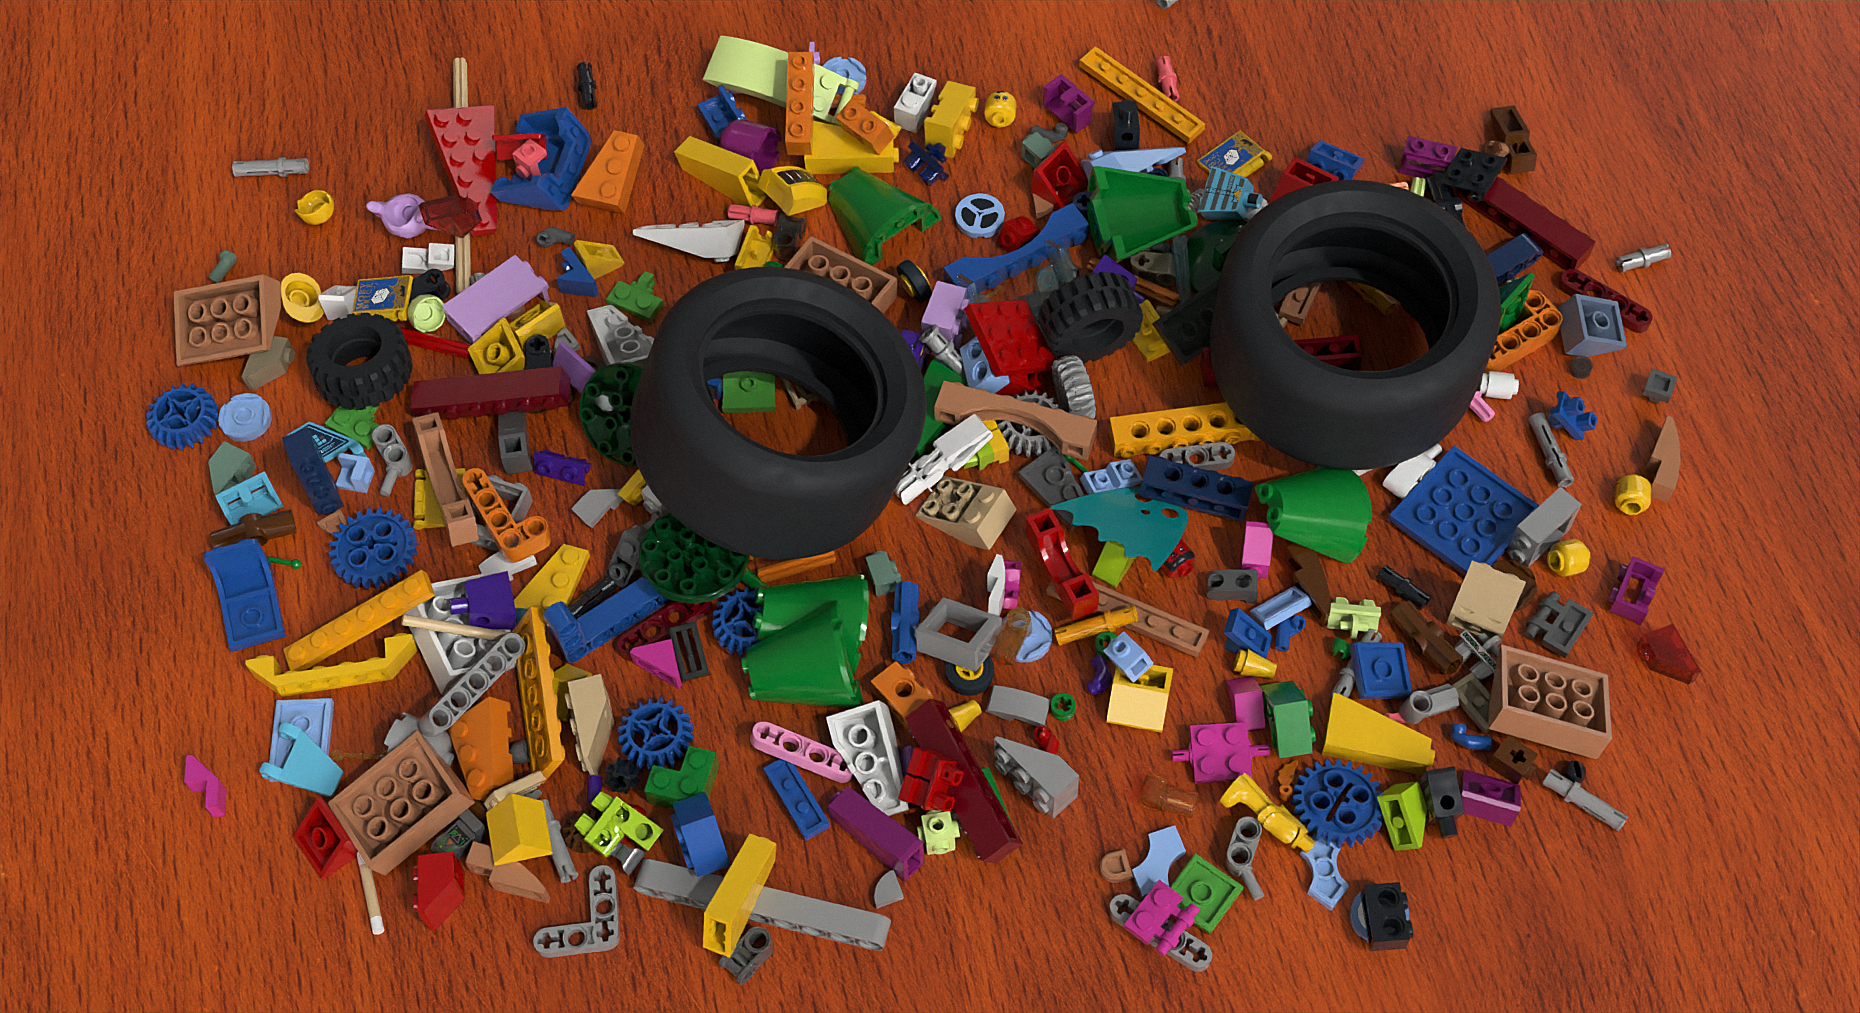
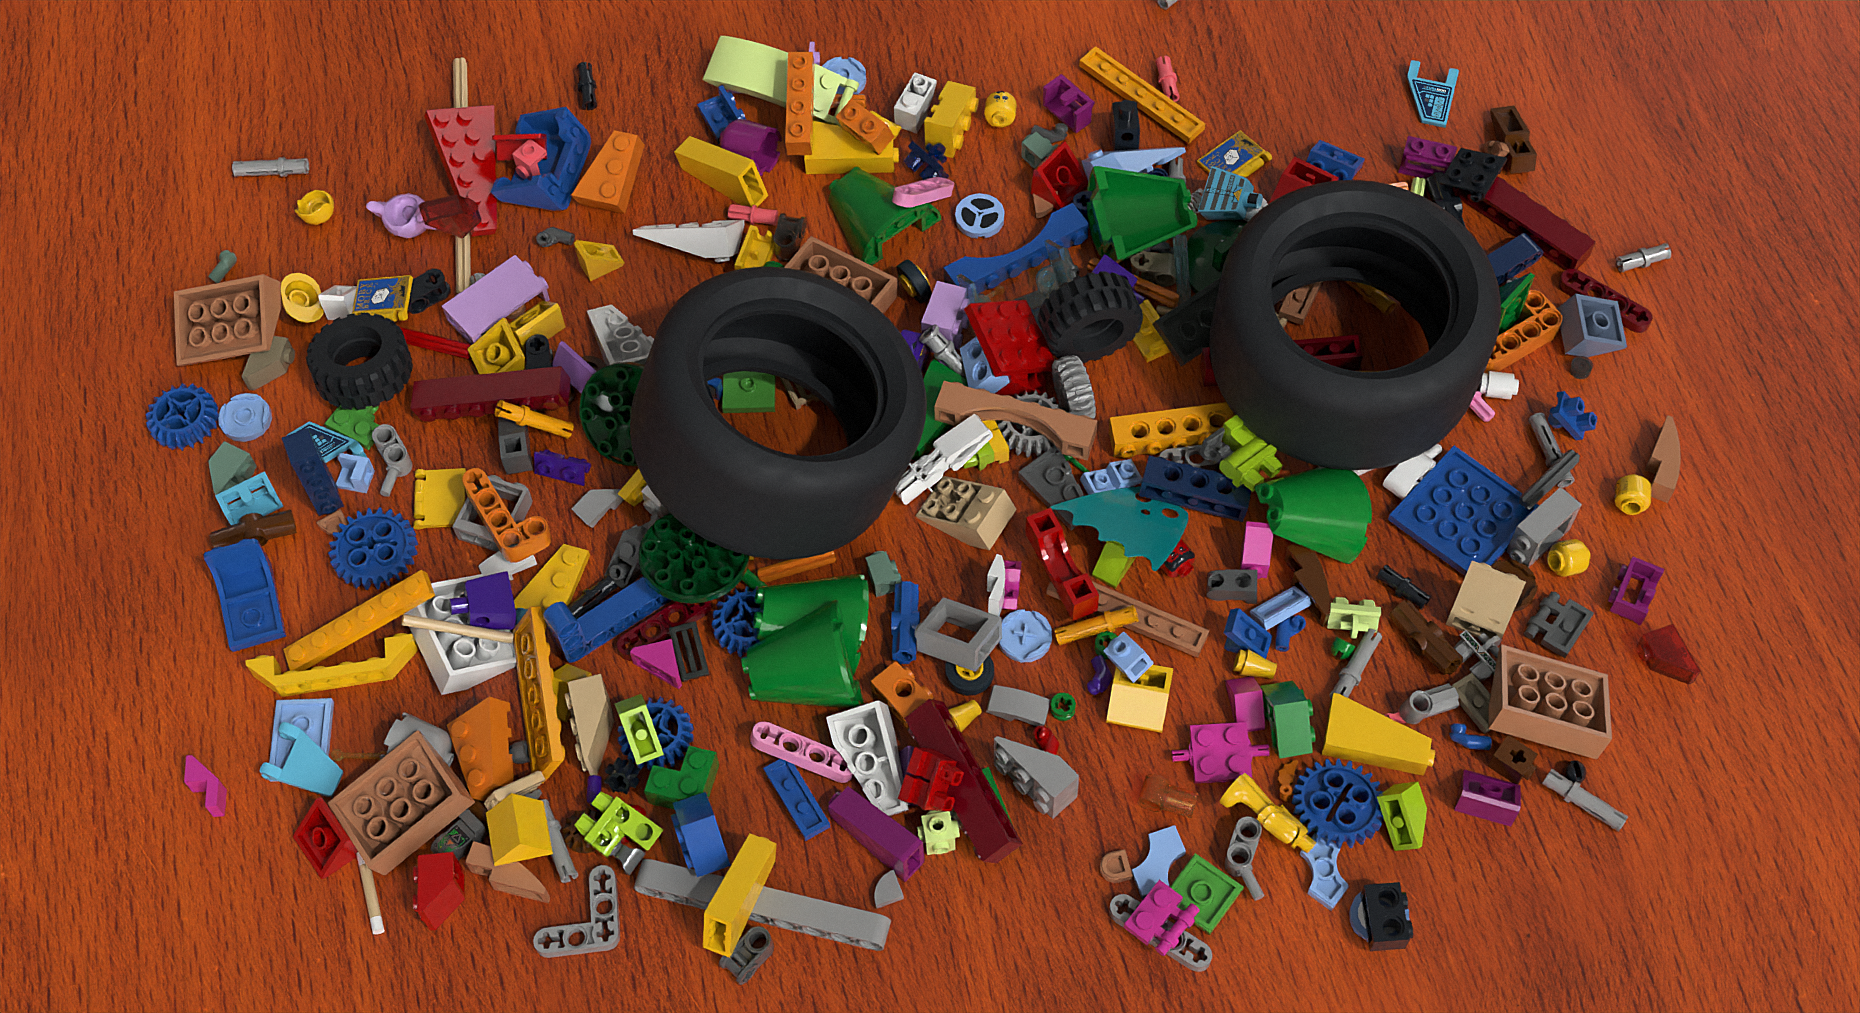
green hinge [267,556,302,569] -> none
white slope [402,243,454,274] -> none
yellowish green hair [407,294,446,333] -> none
nougat arch [412,412,479,547] -> none
light grey beam [419,633,525,737] -> none
light grey tile [554,327,581,354] -> none
blue slope [557,247,599,297] -> none
bright green hinge [606,271,663,323] -> none
yellow slope [757,166,828,216] -> none
clear orange piece [990,607,1033,666] -> none
red bracket [996,216,1040,253] -> none
blue plate [1350,642,1413,699] -> none
black torso [1416,766,1464,839] -> none
dark grey tile [1642,369,1677,403] -> none
none -> light orange pin [495,400,574,439]
none -> lime slope [615,694,664,765]
none -> bright pink beam [892,177,954,207]
none -> lime hips [1201,414,1283,492]
none -> flag [1407,60,1459,128]
none -> dark grey axle [1519,449,1580,509]

